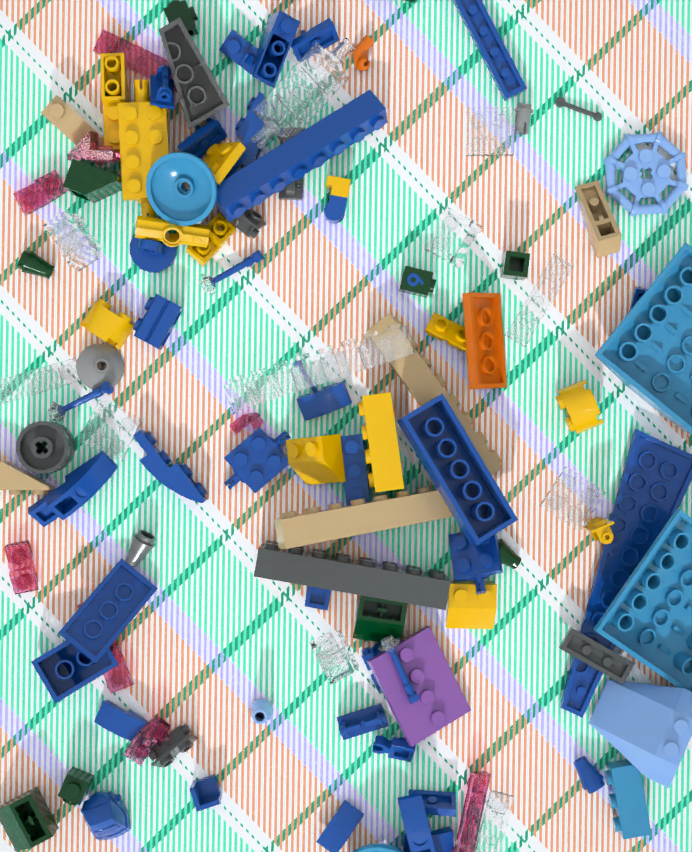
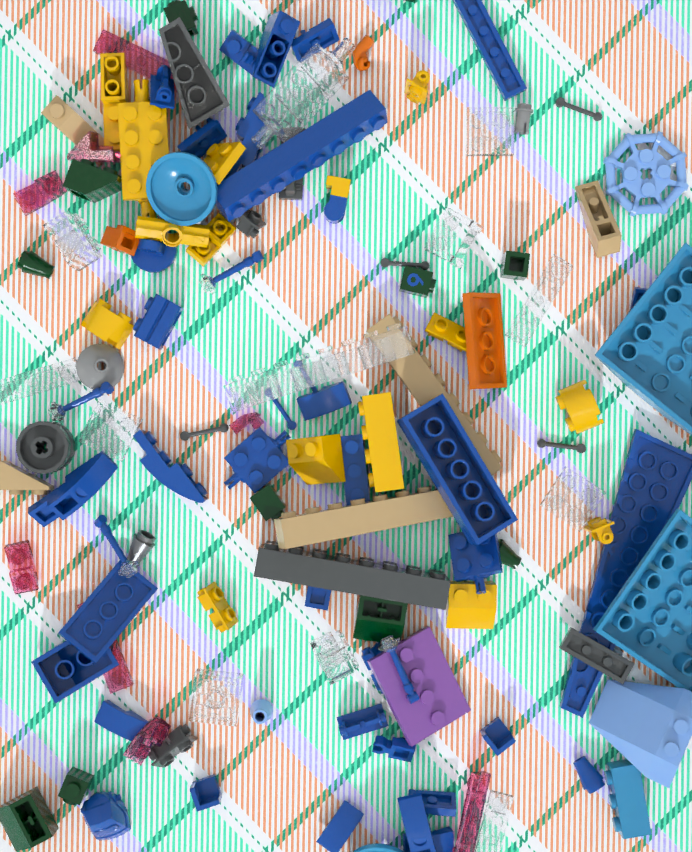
none -> blue piece [94,515,140,578]
none -> orange brick [100,225,141,256]
none -> dark grey hinge [180,423,229,441]
none -> clear brick [189,668,244,727]
none -> yellow hinge [197,581,239,633]
none -> dark green brick [250,483,286,522]
none -> blue hinge [265,387,297,430]
none -> dark grey hinge [380,258,430,270]
none -> yellow hinge [404,70,430,105]
none -> blue panel [480,717,516,756]
none -> dark grey hinge [537,439,586,453]

